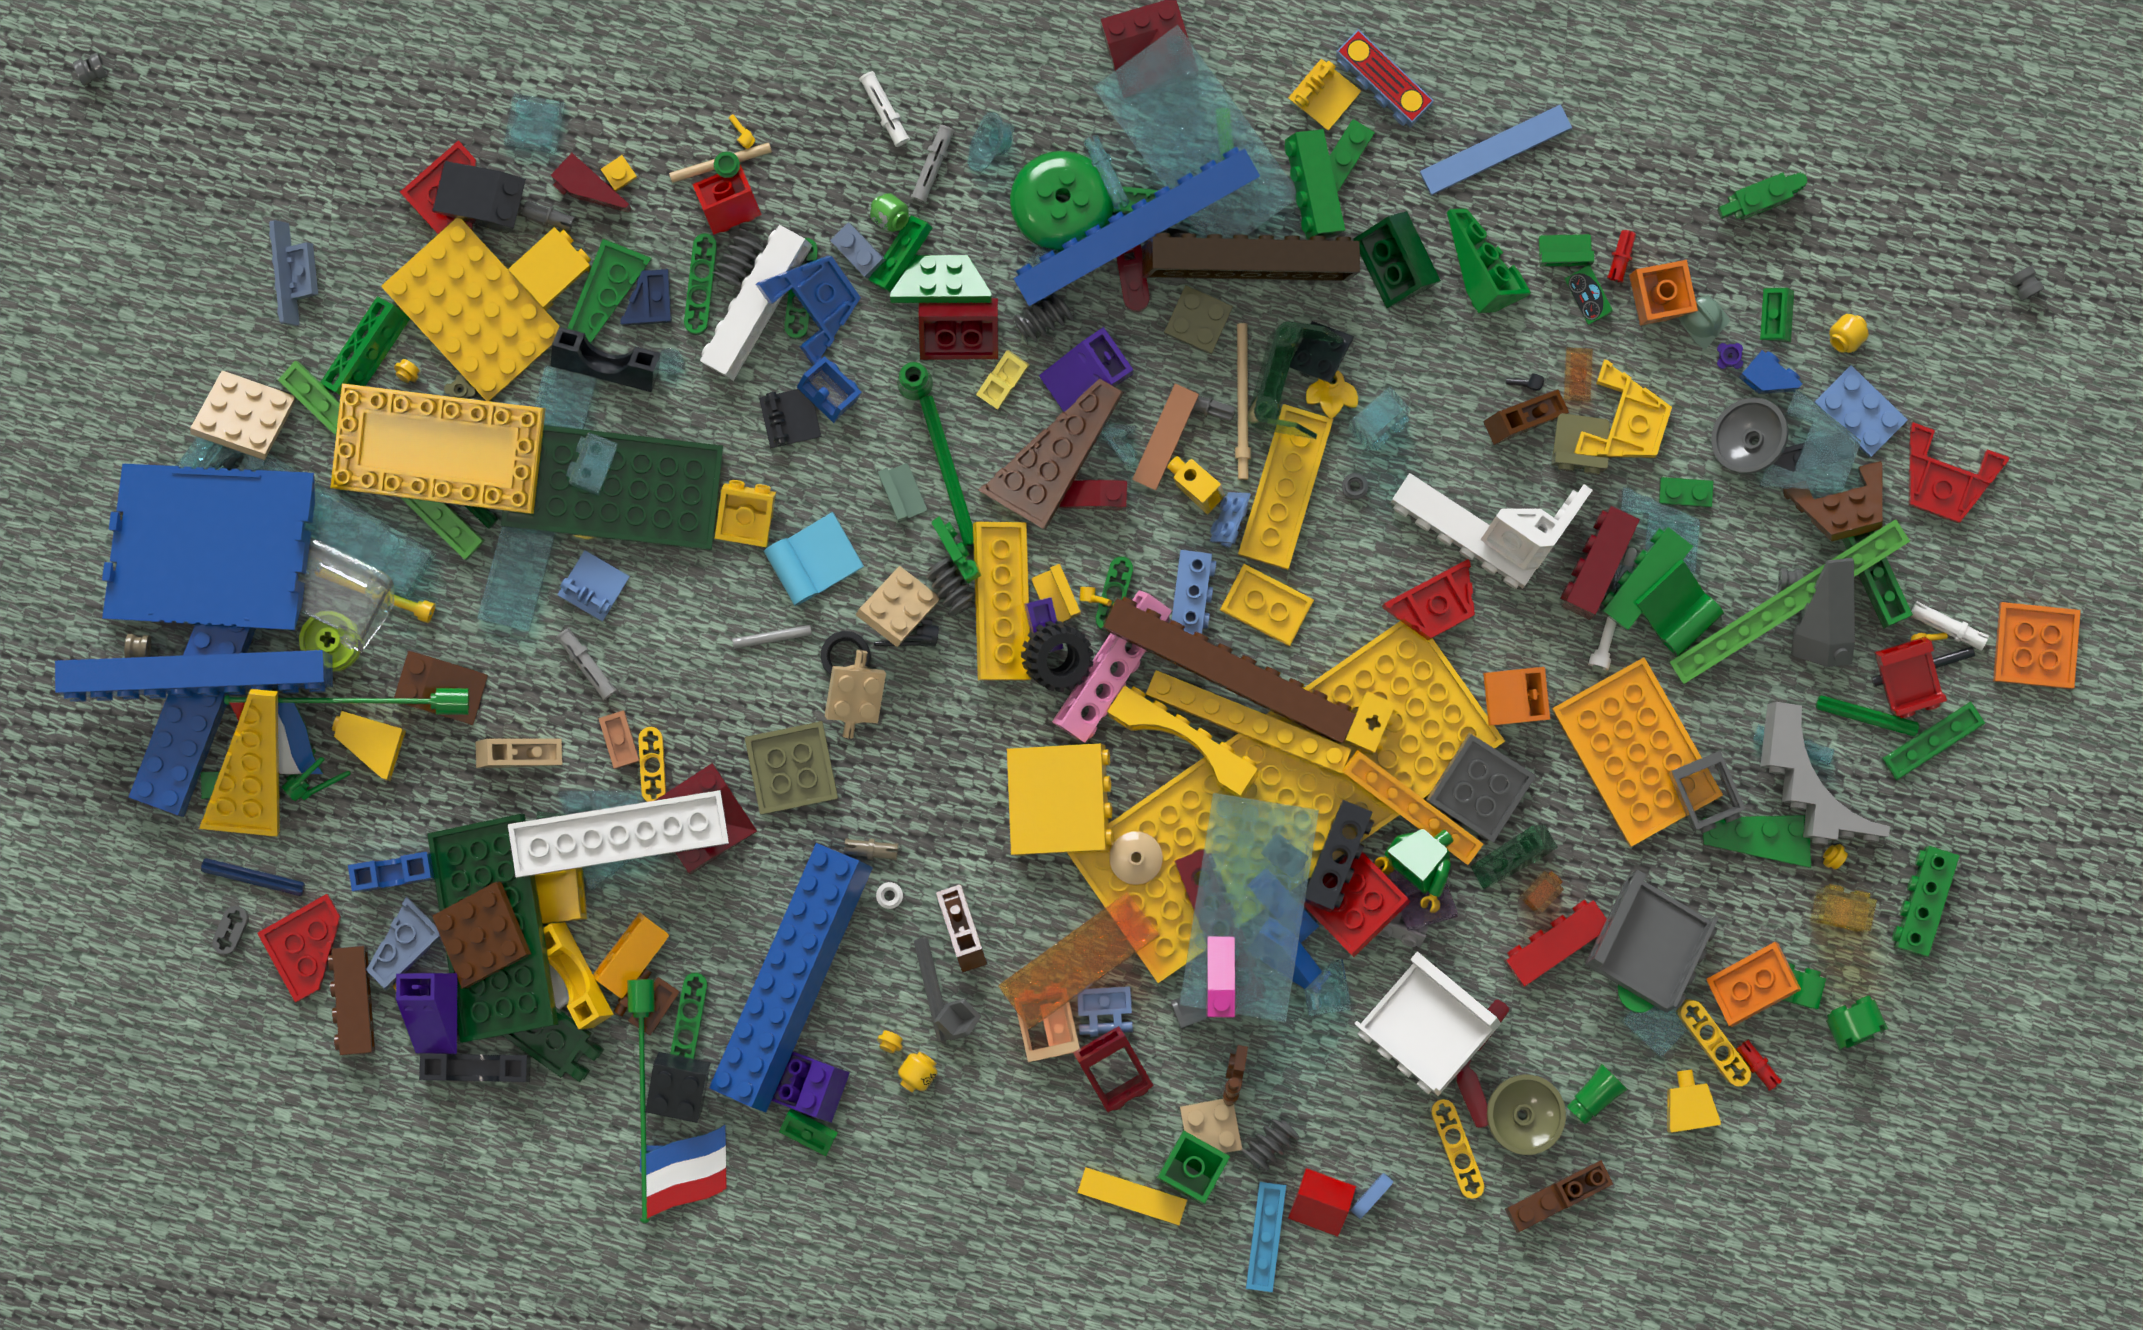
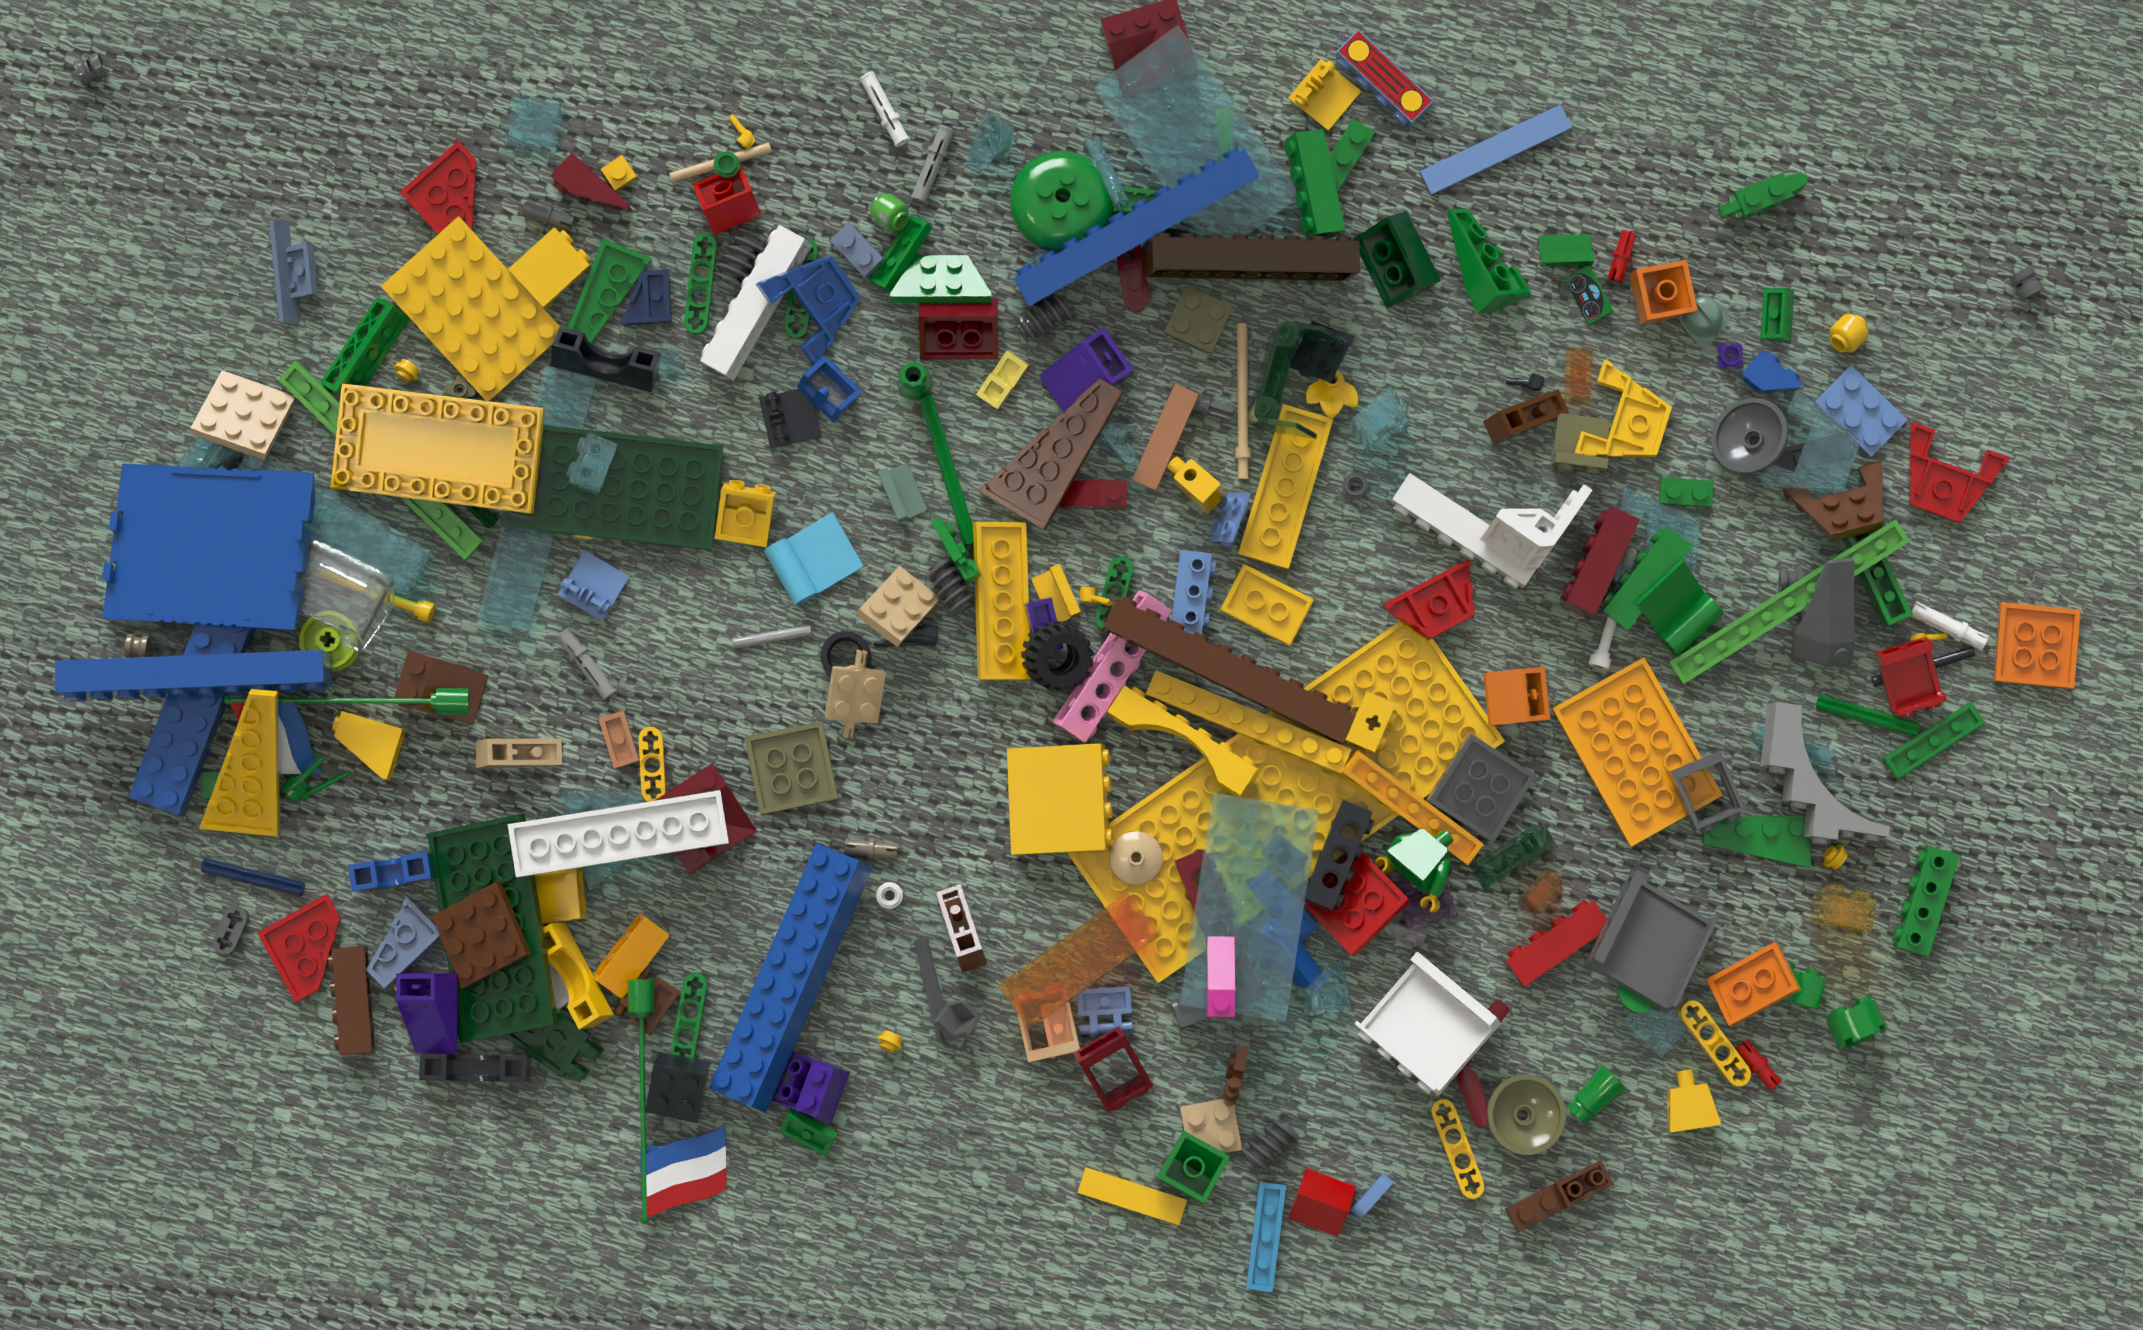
black slope [432,161,526,234] -> none
yellow head [898,1051,937,1092] -> none

